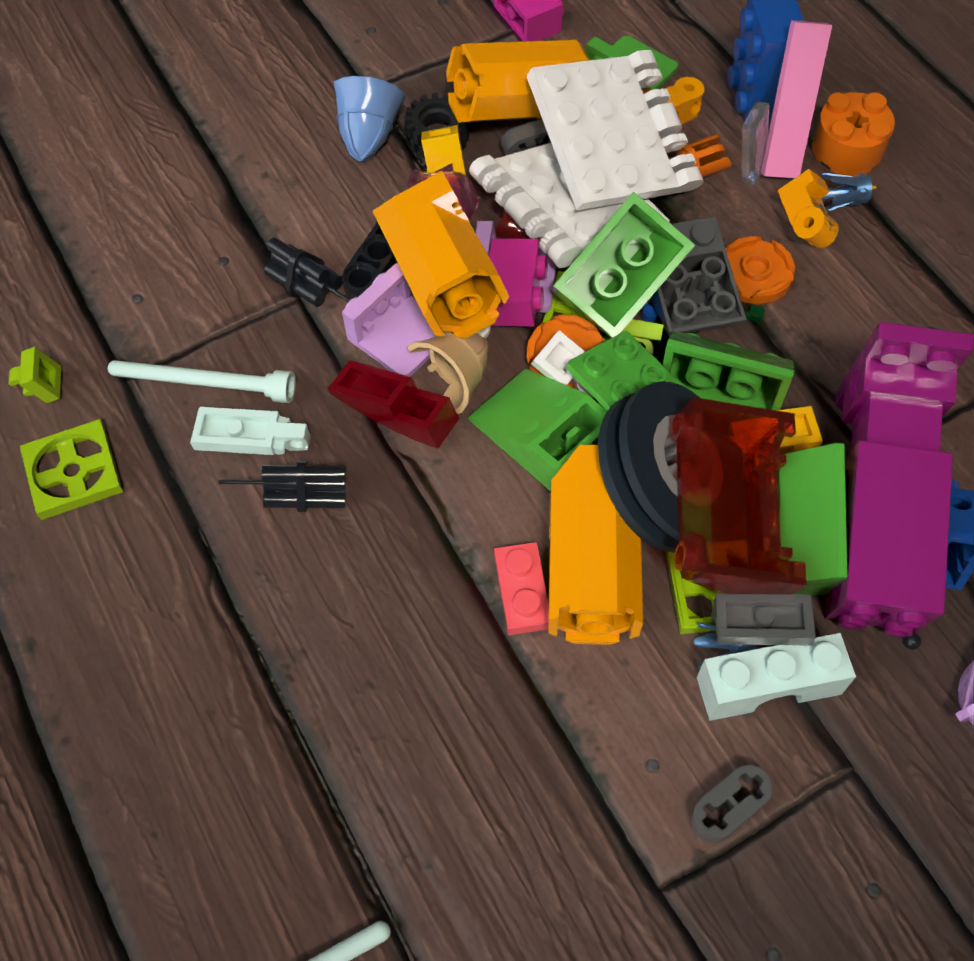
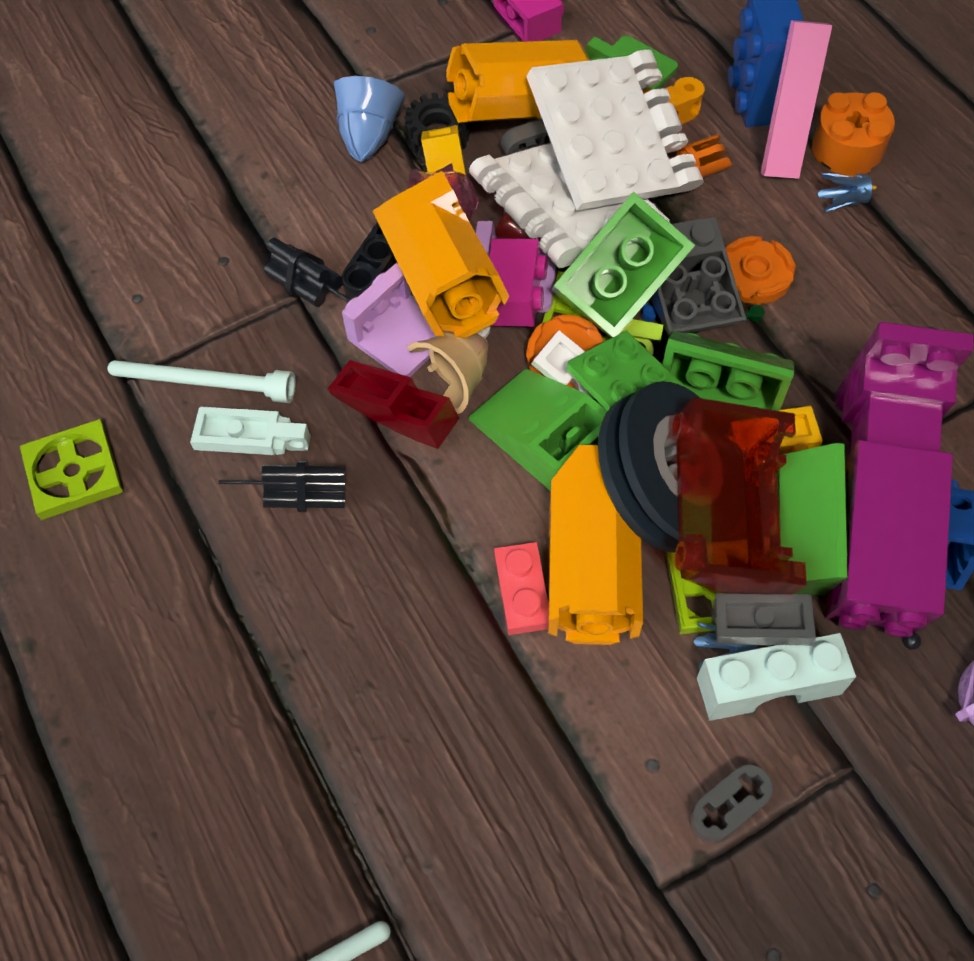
lime tile [8,346,61,404] -> none
clear tile [741,101,769,185] -> none
light orange leg [777,169,839,248] -> none

